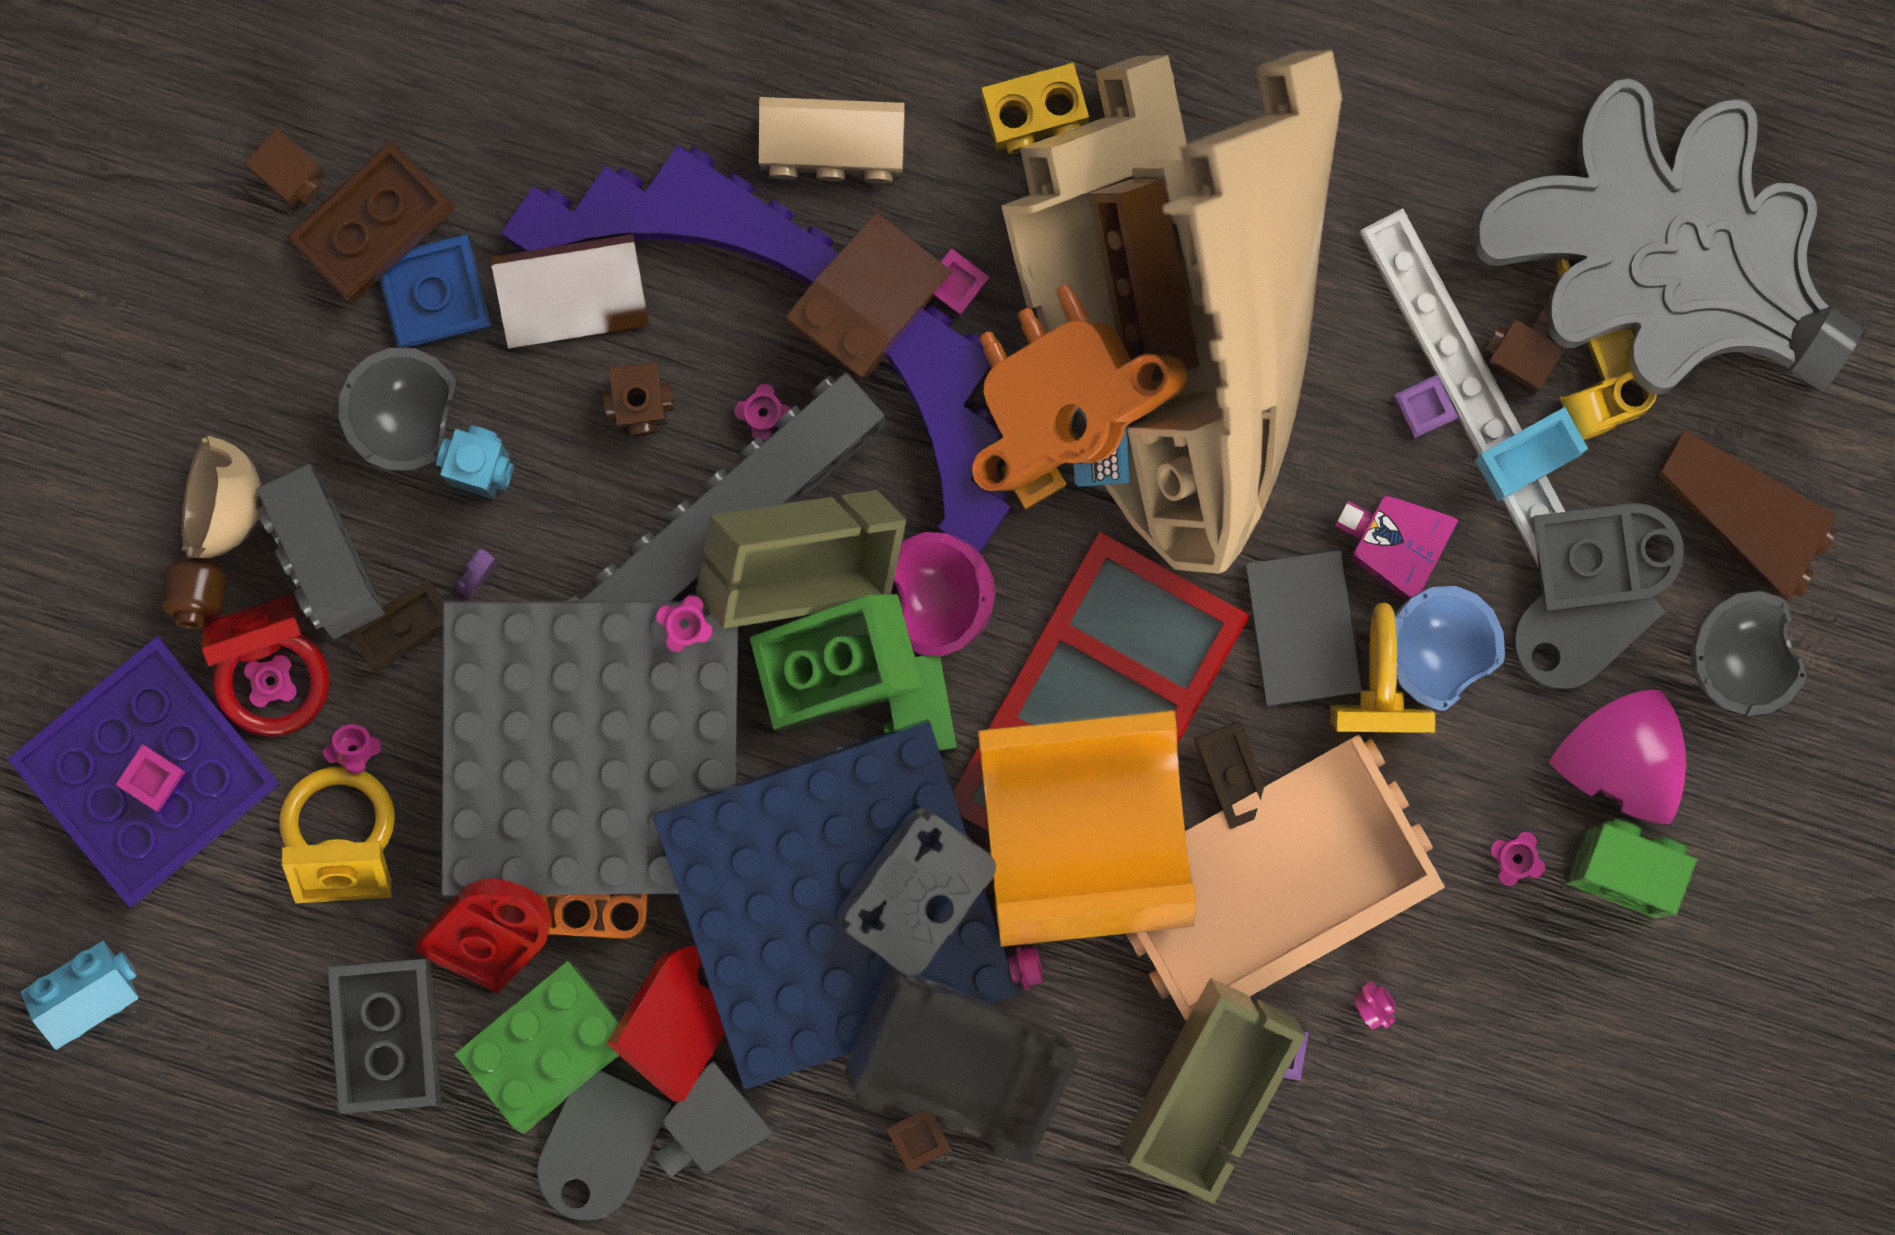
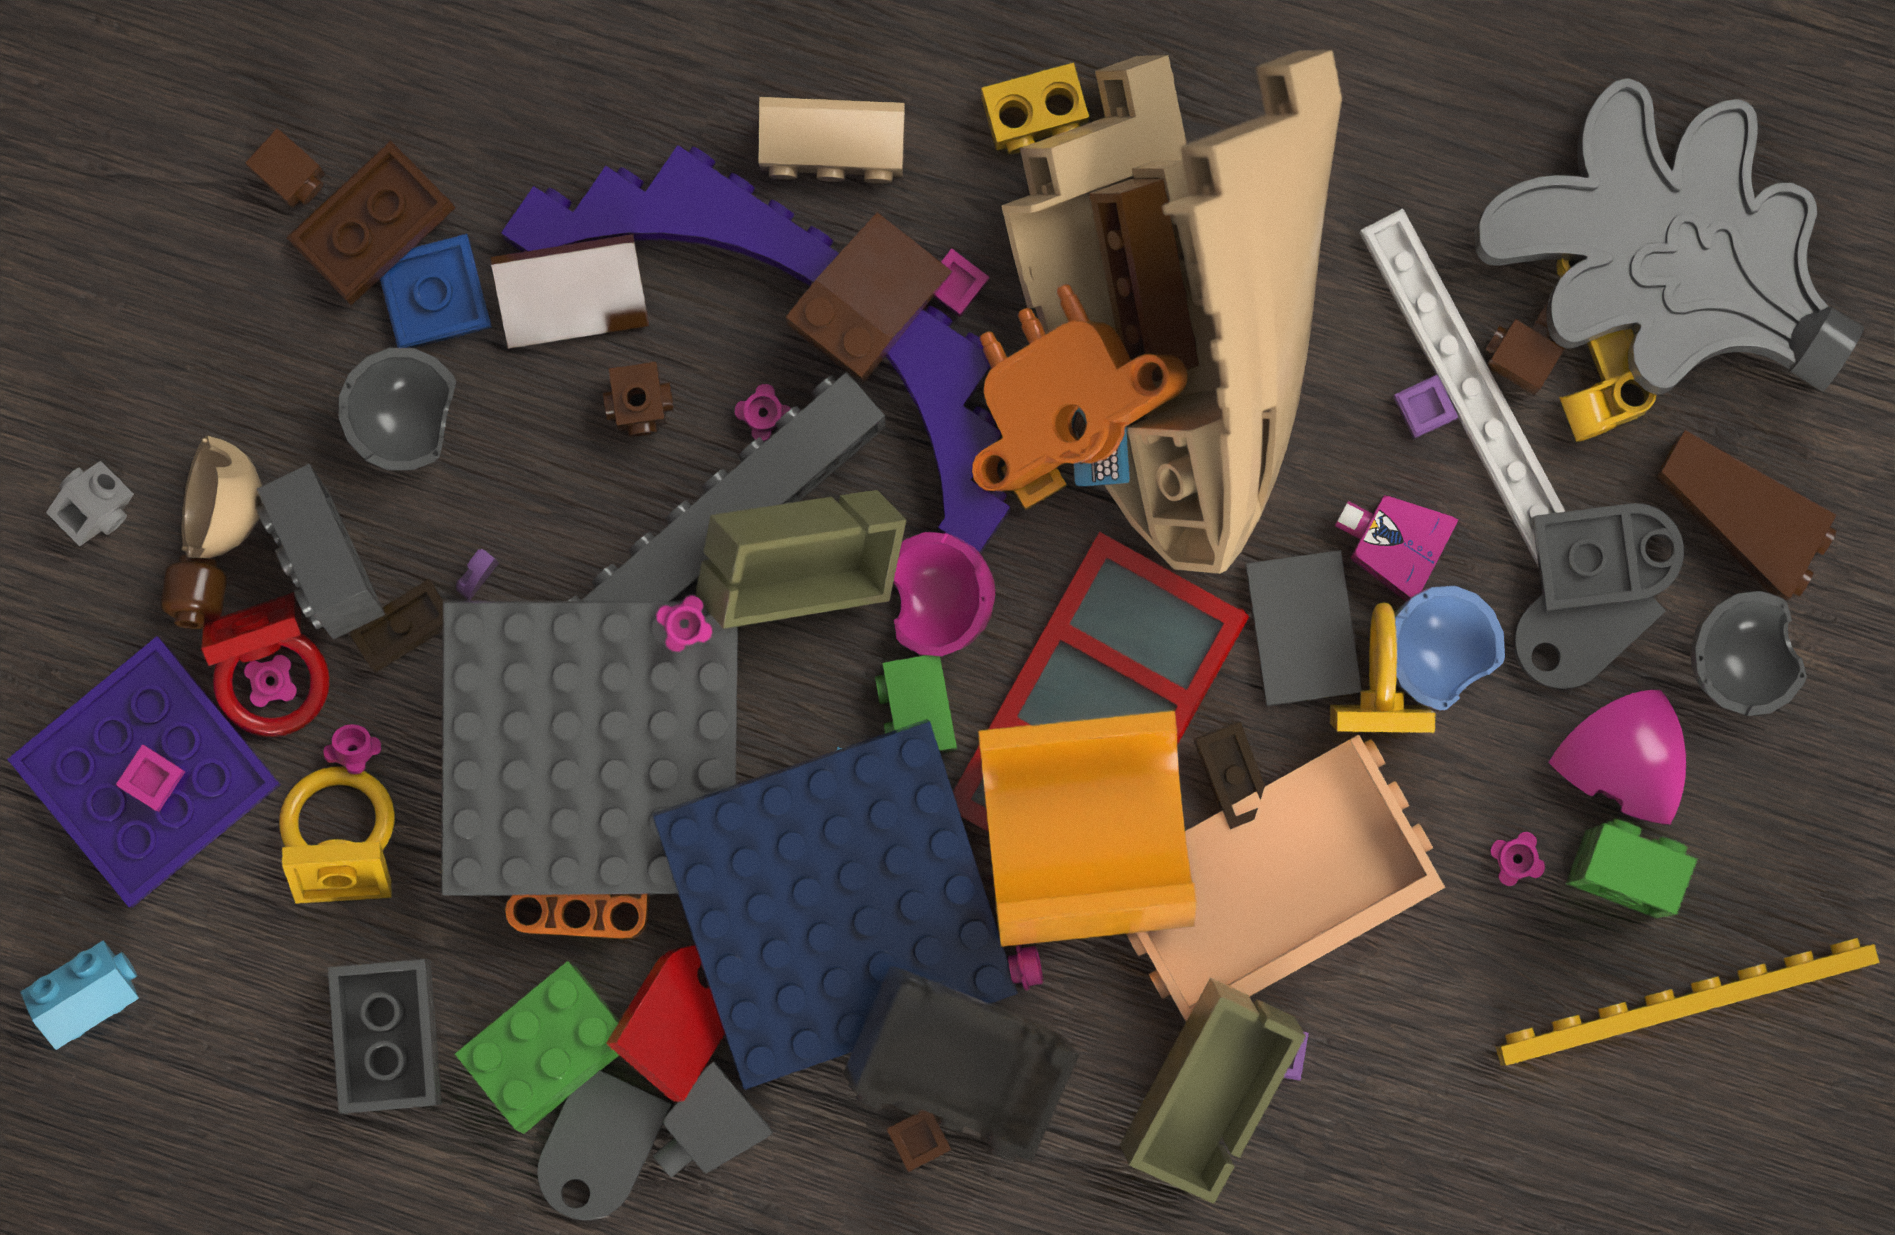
red tile [413,879,552,994] -> none
medium azure brick [436,425,514,500] -> none
bright green brick [749,594,923,730] -> none
dark grey axle [838,808,996,976] -> none
dark pink plate [1354,981,1397,1030] -> none
medium azure panel [1474,407,1588,502] -> none
none -> light grey brick [46,461,134,546]
none -> yellow plate [1496,938,1880,1066]

